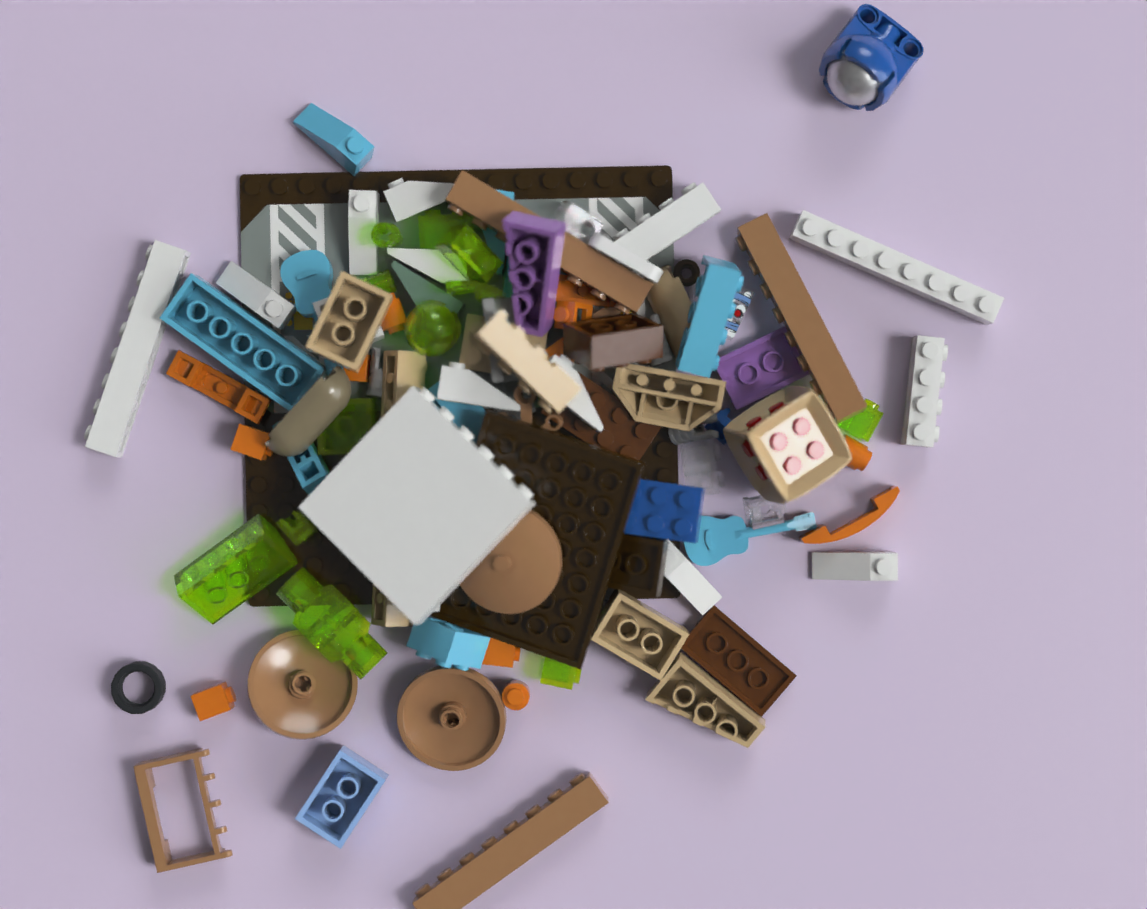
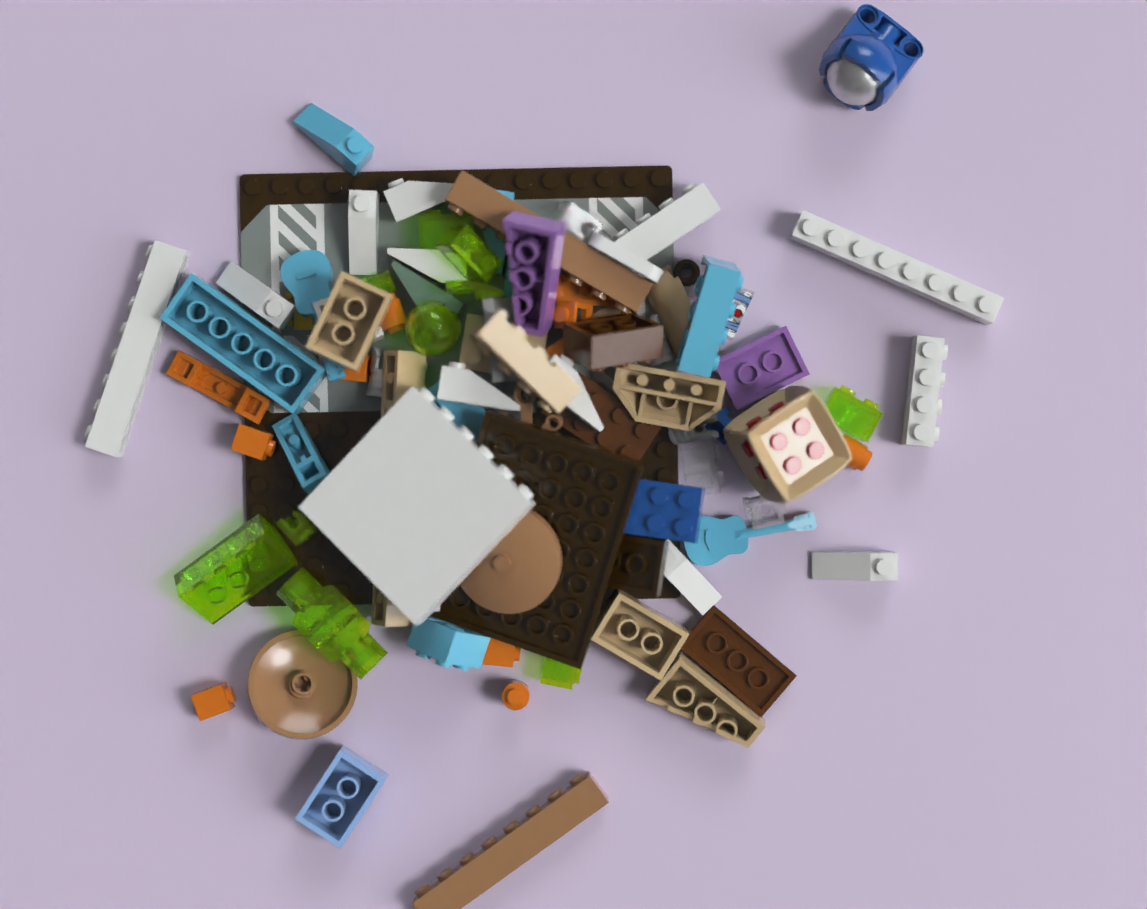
black tyre [111,661,166,714] -> none
medium nougat hinge [133,748,233,873] -> none
dark tan brick [264,366,351,457] -> none
clear neon green brick [317,397,377,455] -> none
clear neon green hinge [371,222,404,248] -> none
medium nougat dish [397,666,507,771] -> none
medium nougat brick [735,213,867,424] -> none
orange slope [798,486,900,544] -> none

